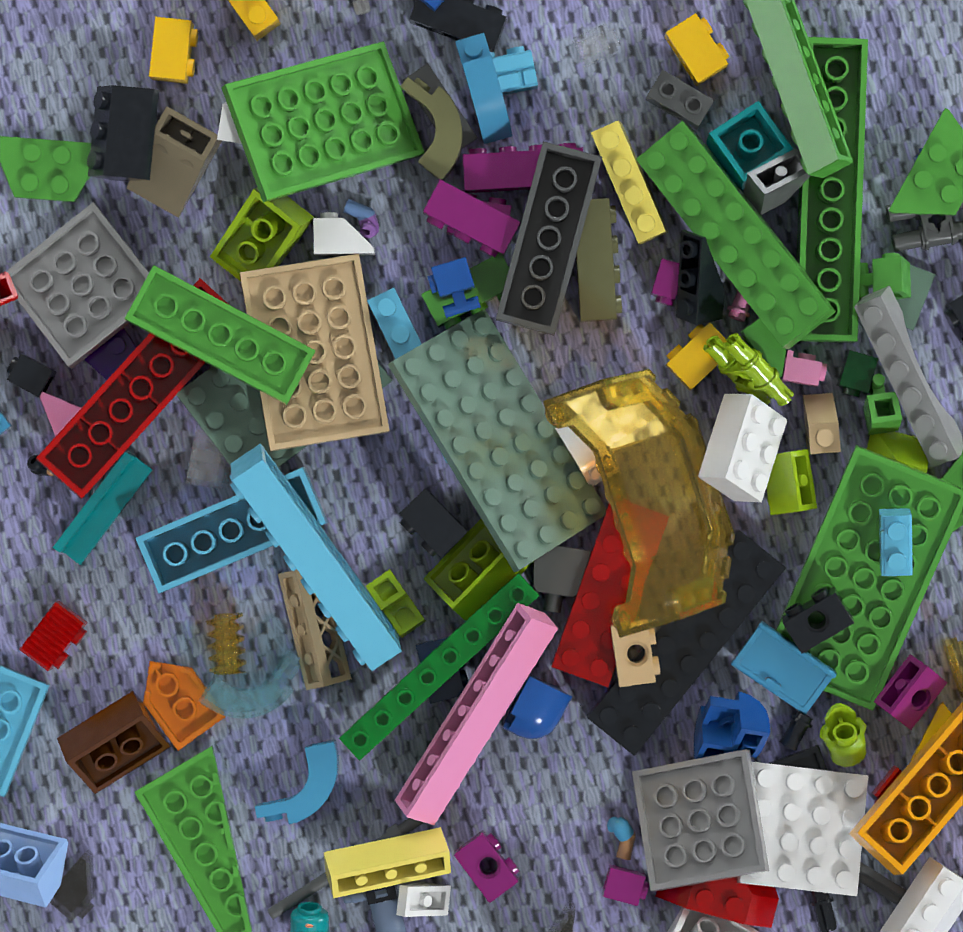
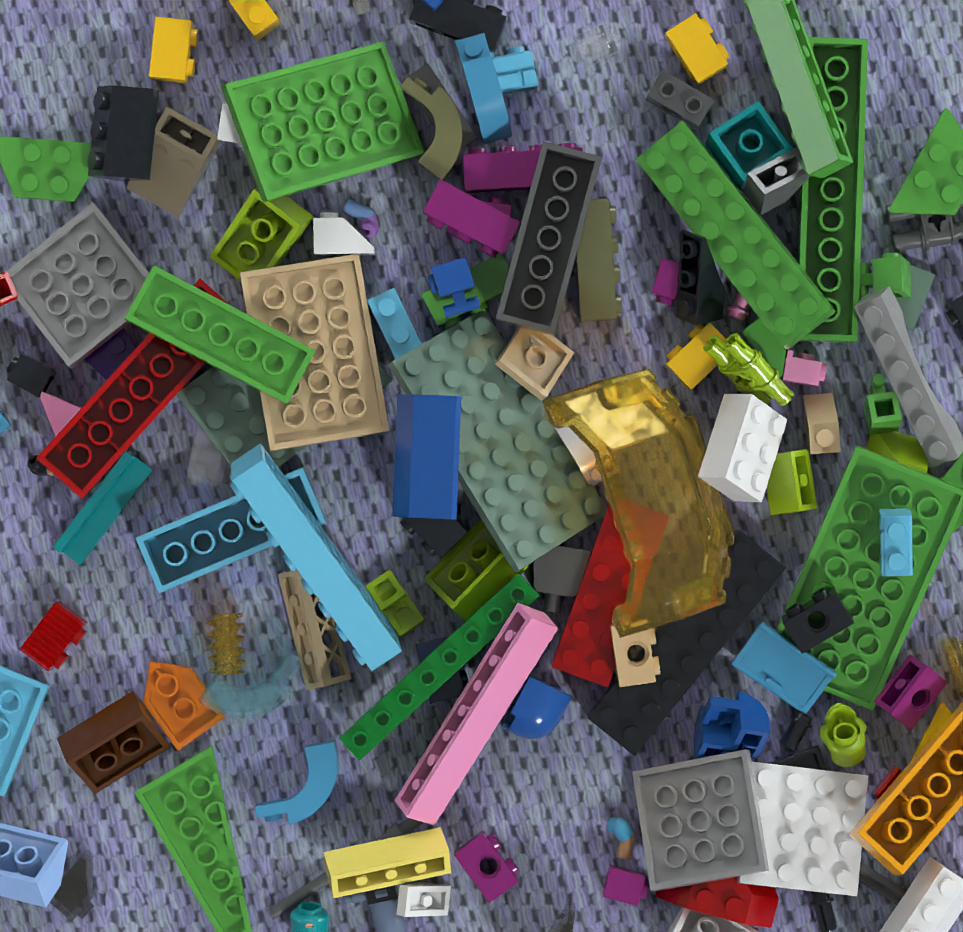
light yellow brick [591,120,669,244] -> none
dark green brick [836,350,879,398] -> none
none -> blue slope [392,394,461,520]
none -> tan plate [495,327,574,401]

